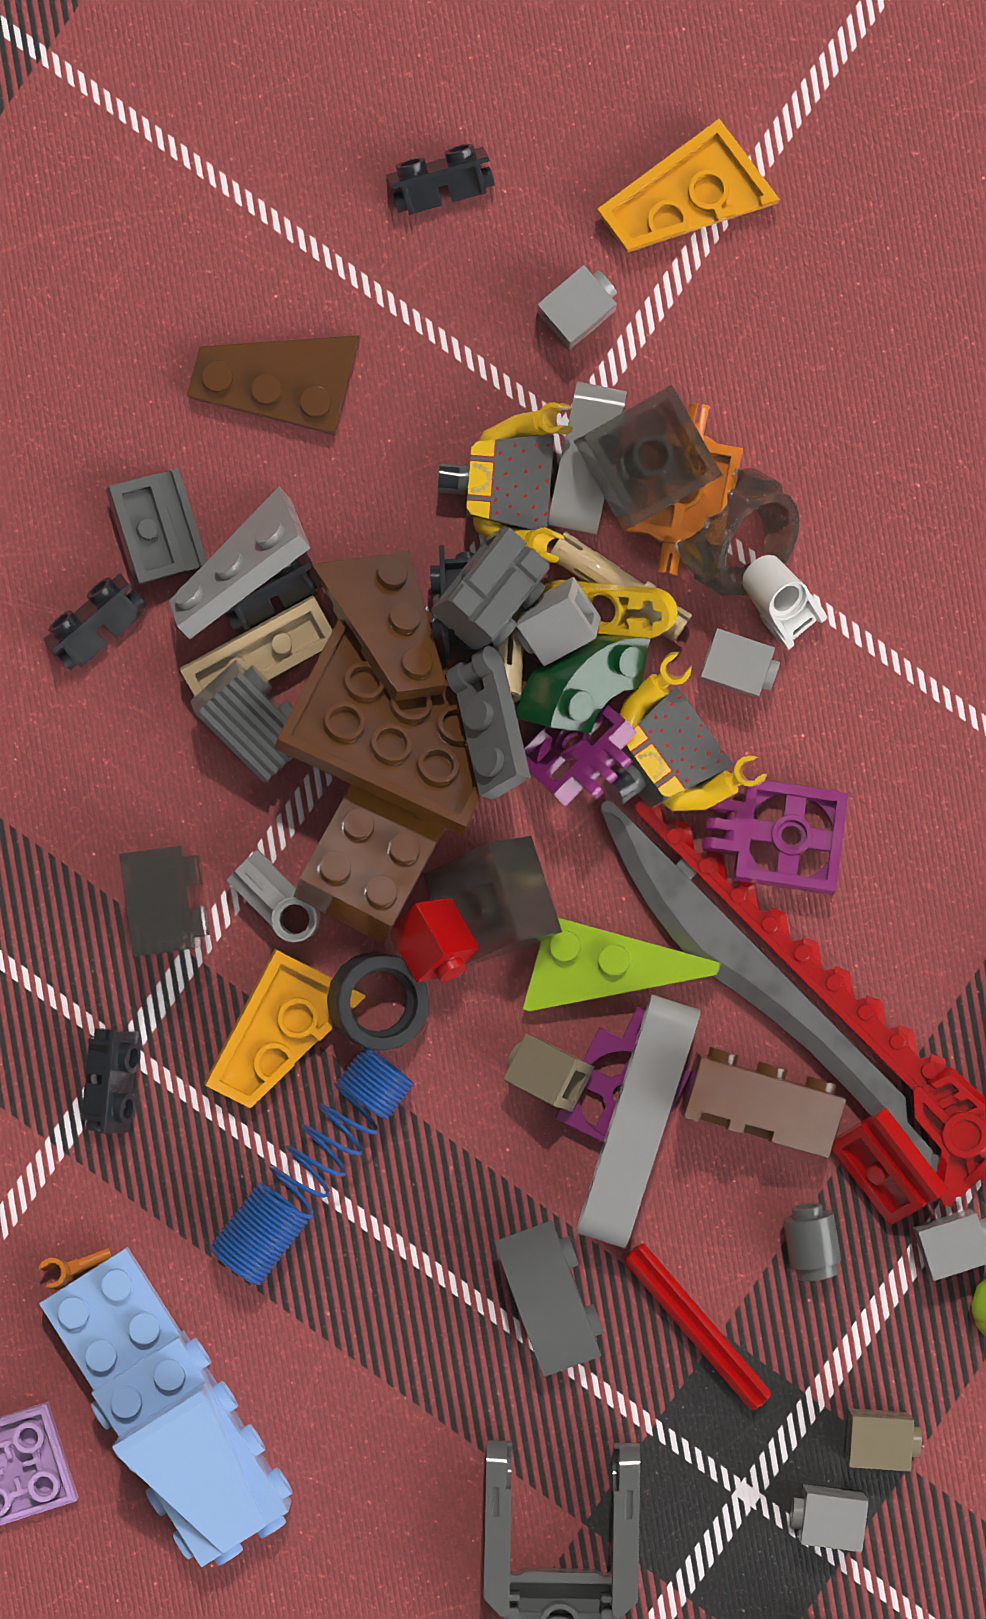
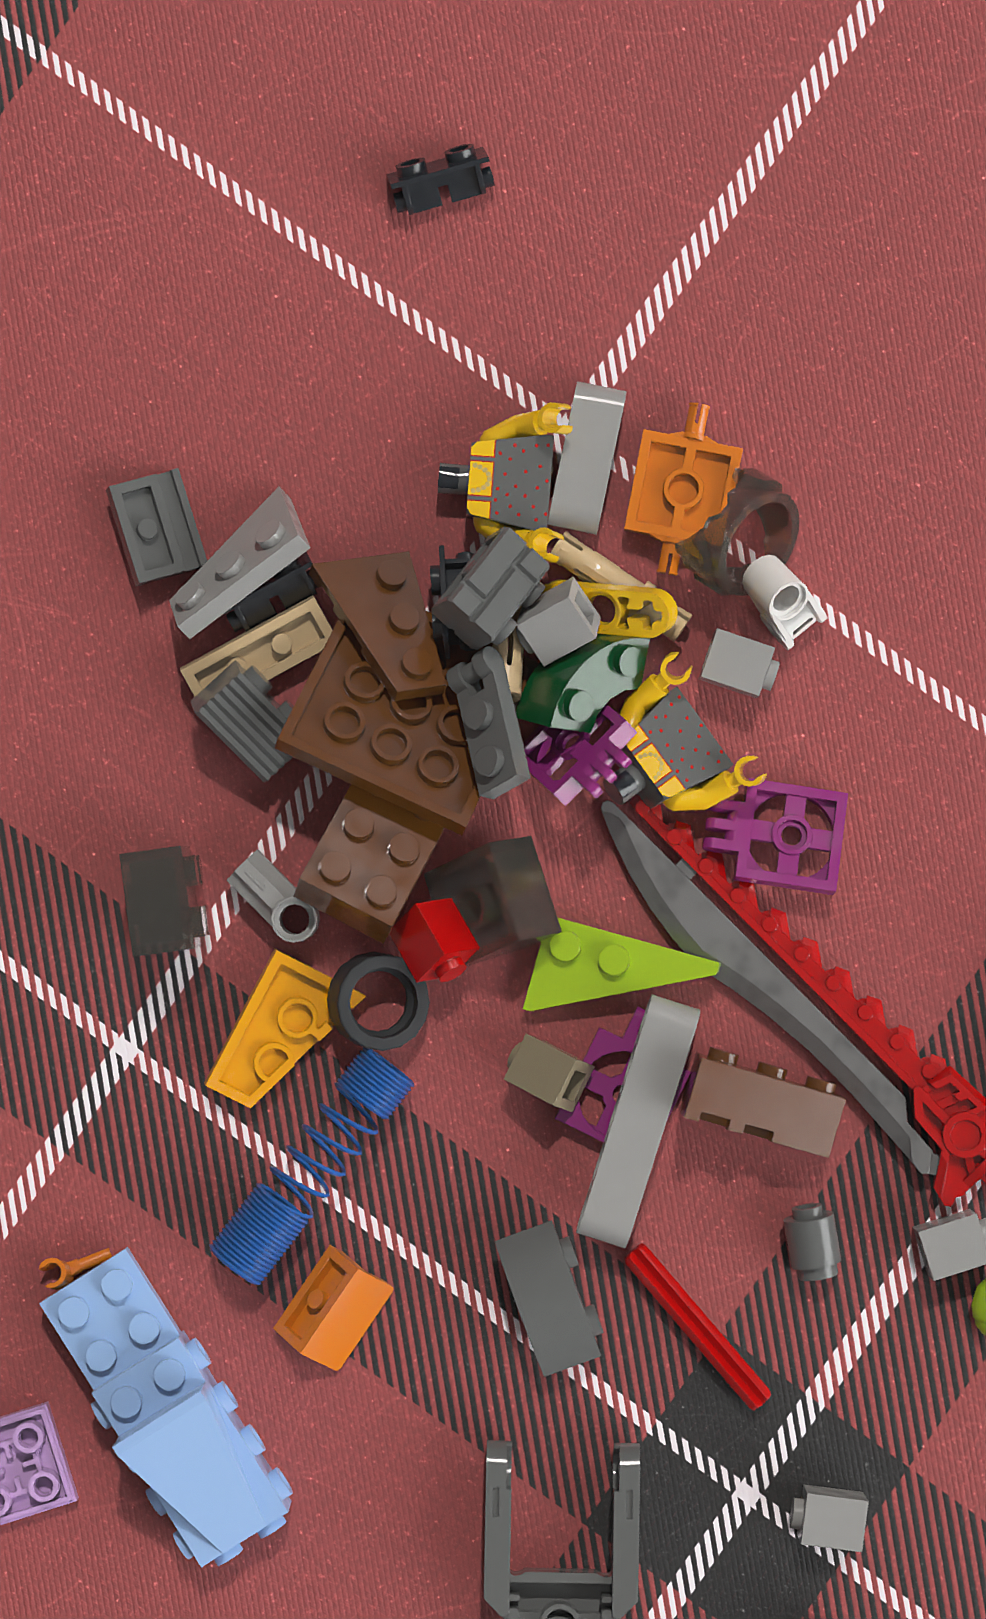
black hinge [44,573,147,671] -> none
black hinge [81,1028,141,1134] -> none
reddish brown wing [187,335,360,435] -> none
light grey brick [537,265,617,350] -> none
clear smoke brick [573,385,722,530] -> none
light orange wing [597,119,780,253] -> none
red plate [831,1107,948,1225] -> none
dark tan brick [845,1408,922,1471] -> none
none -> orange panel [273,1245,393,1371]

